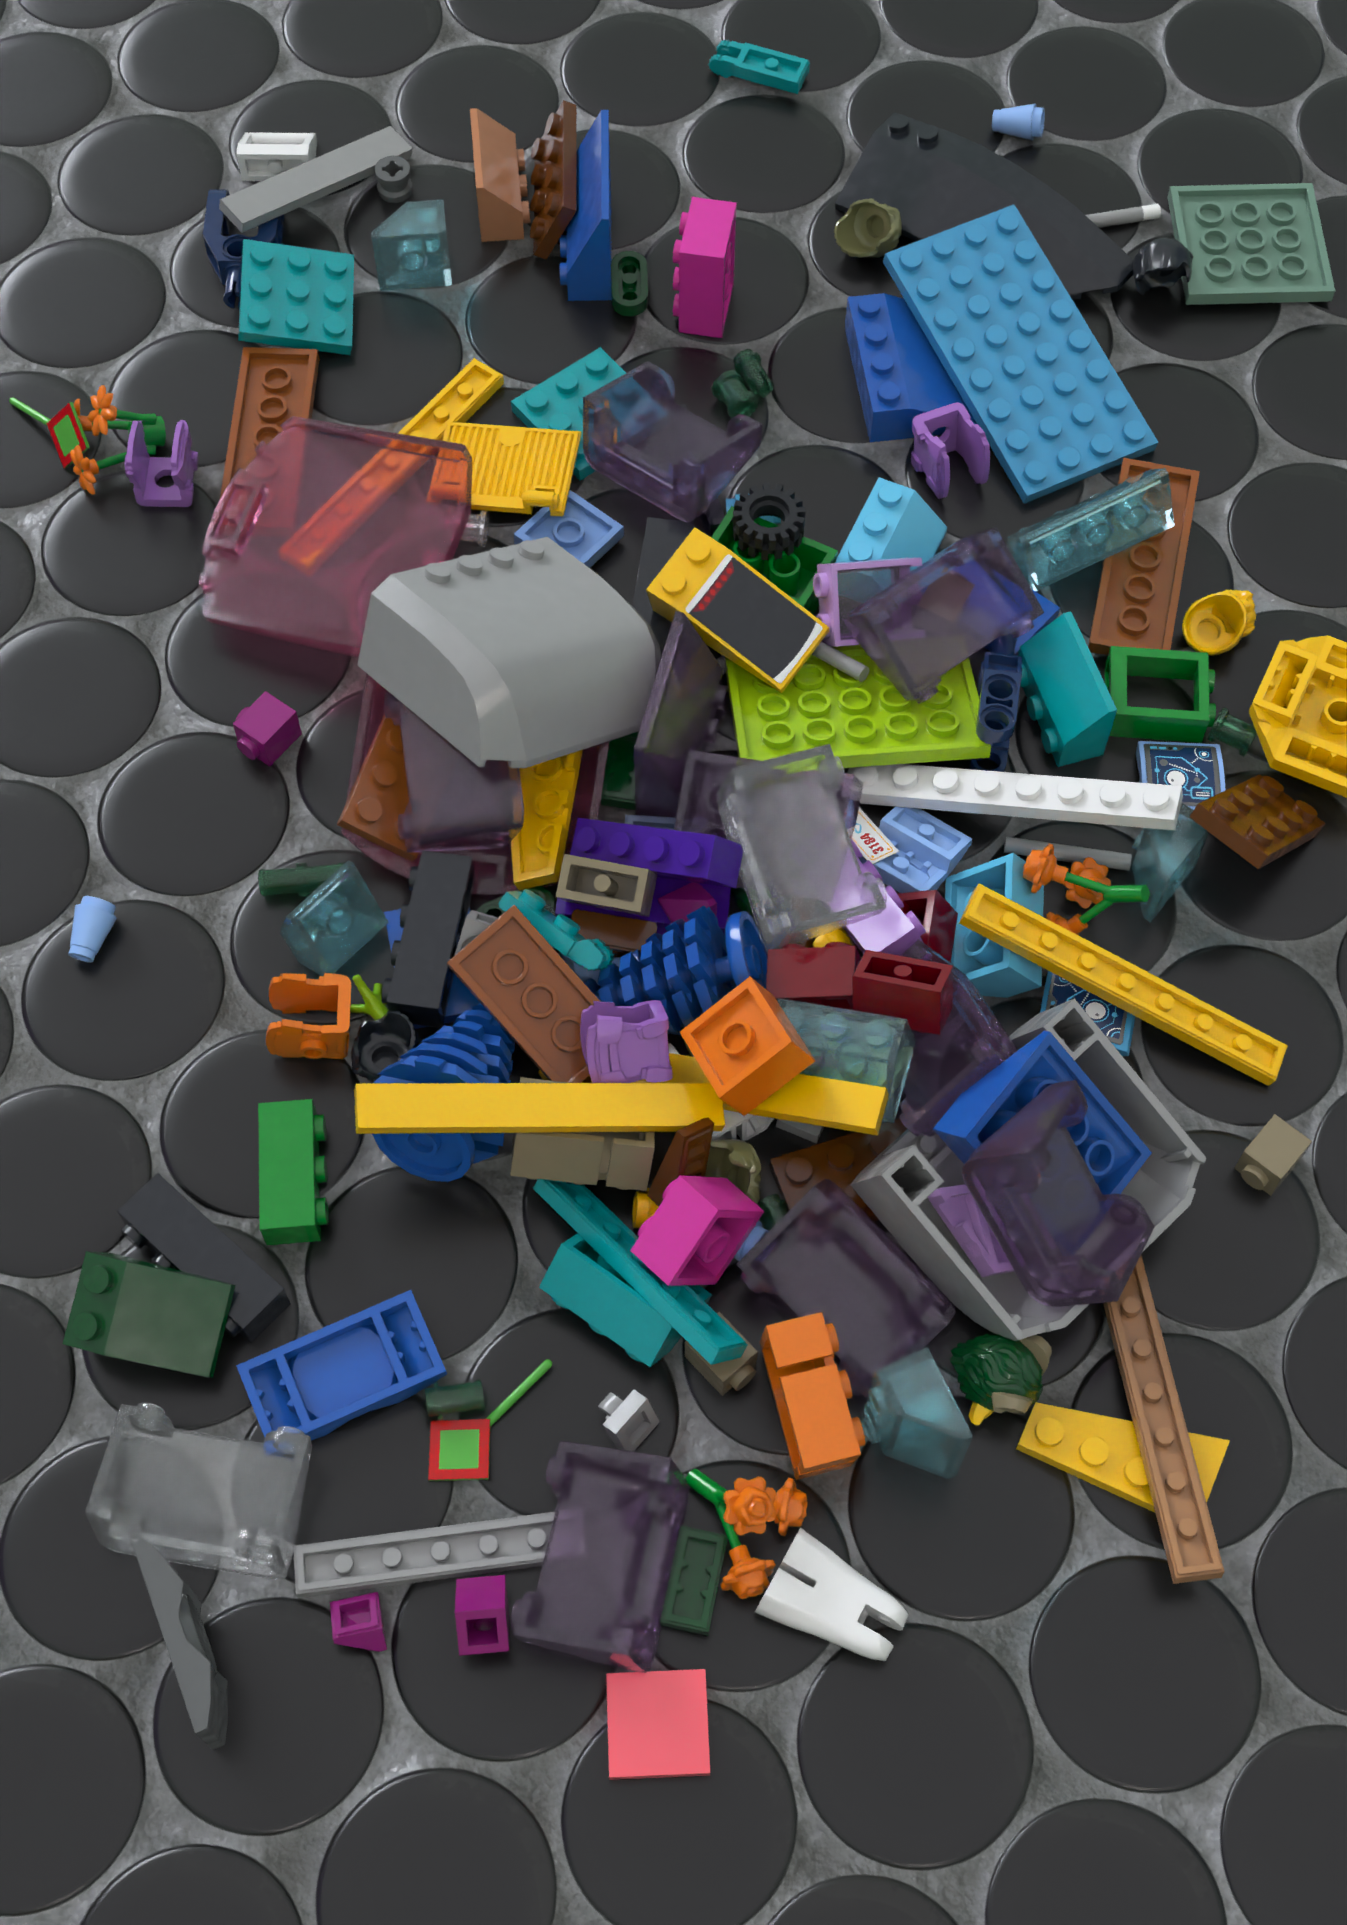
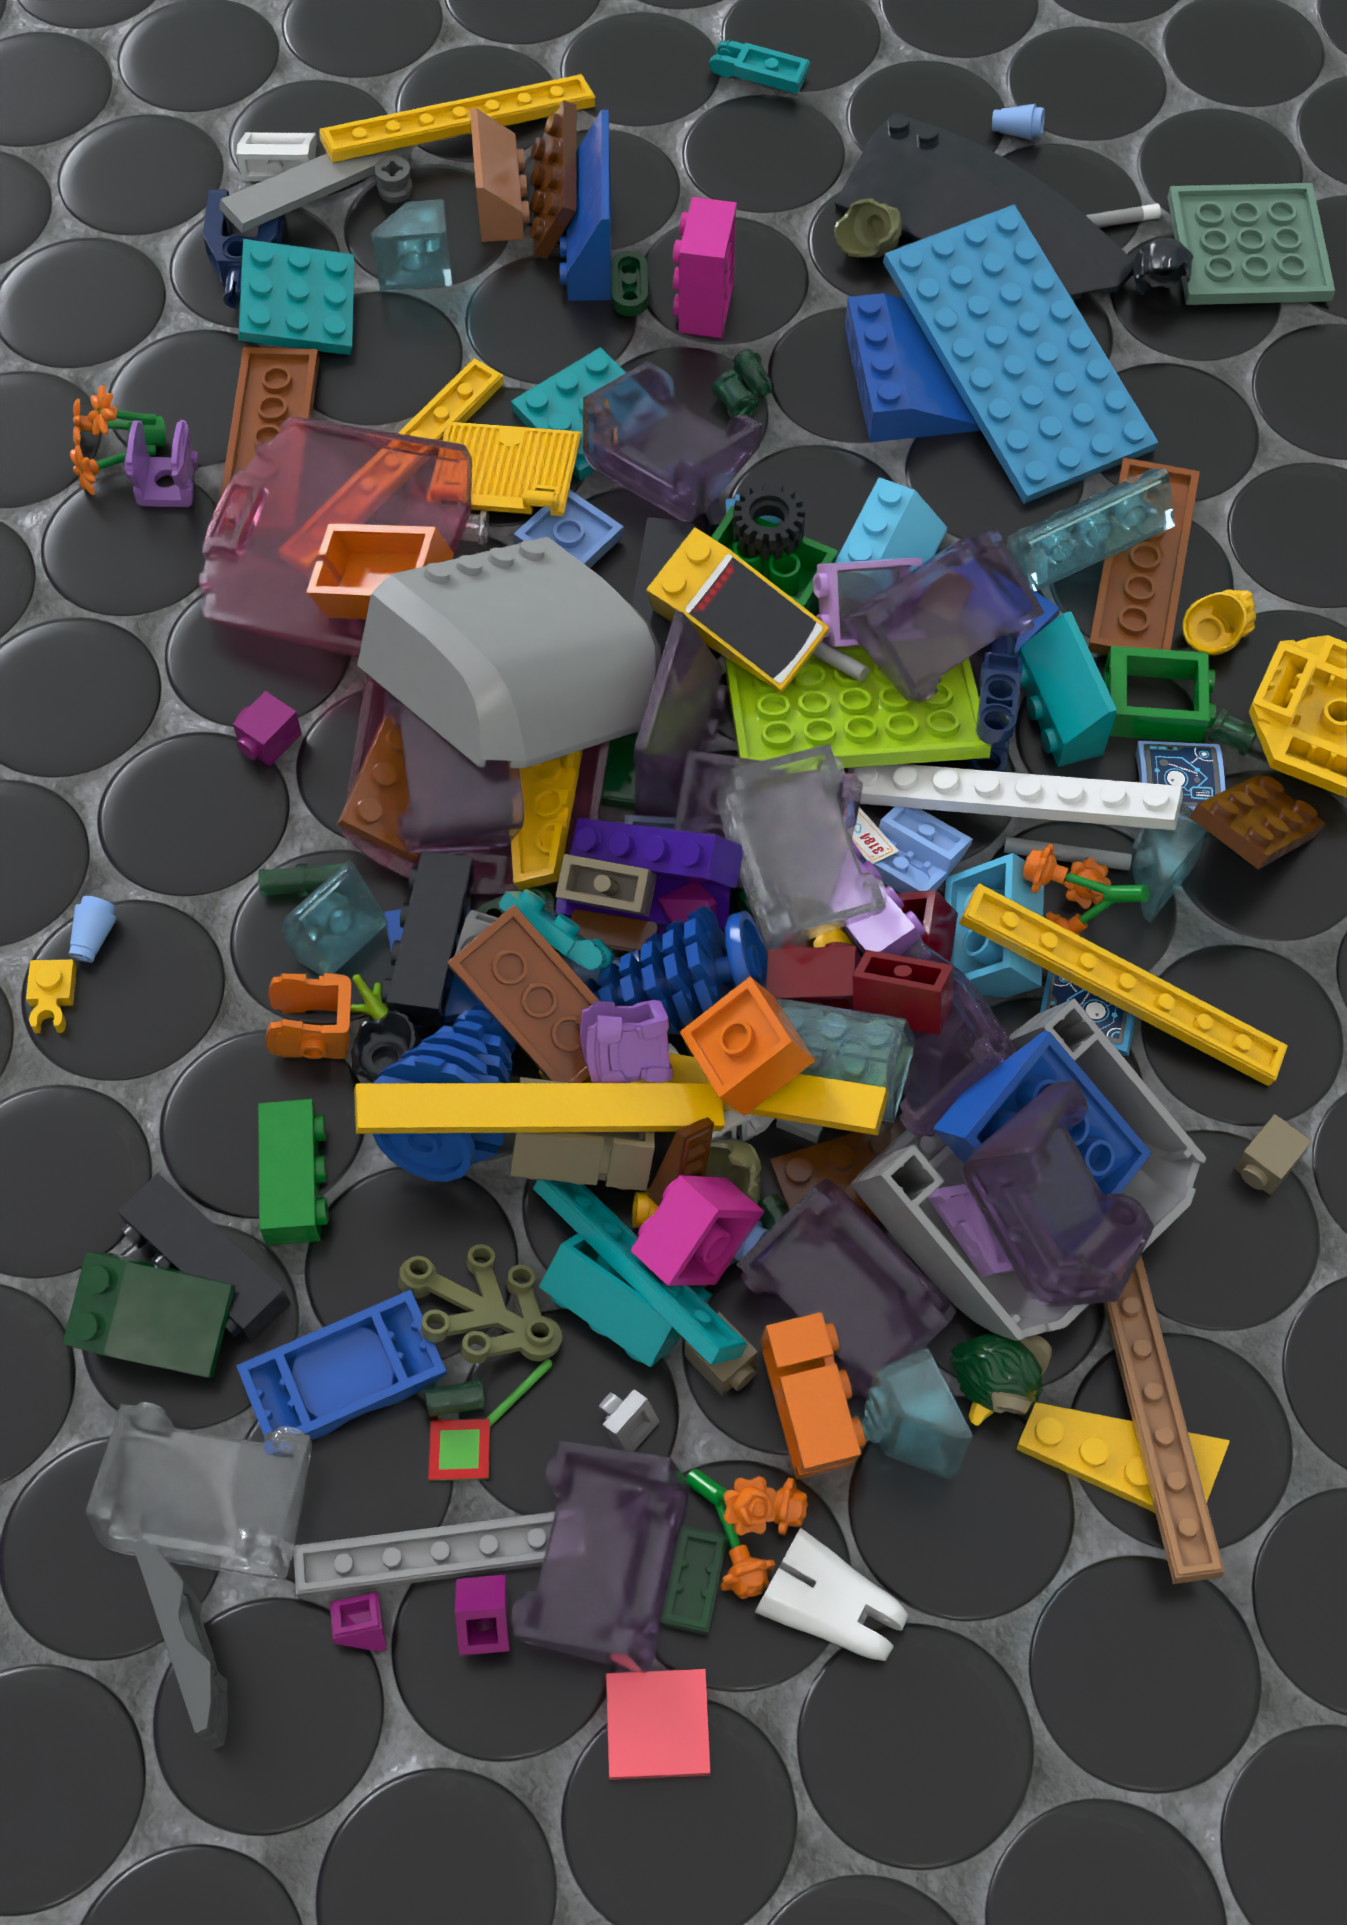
bright green piece [9,397,90,468] -> none
medium lavender piece [911,402,990,499] -> none
none -> yellow plate [26,959,77,1034]
none -> orange piece [306,524,454,619]
none -> yellow tile [319,74,595,163]
none -> olive plant [398,1244,562,1364]

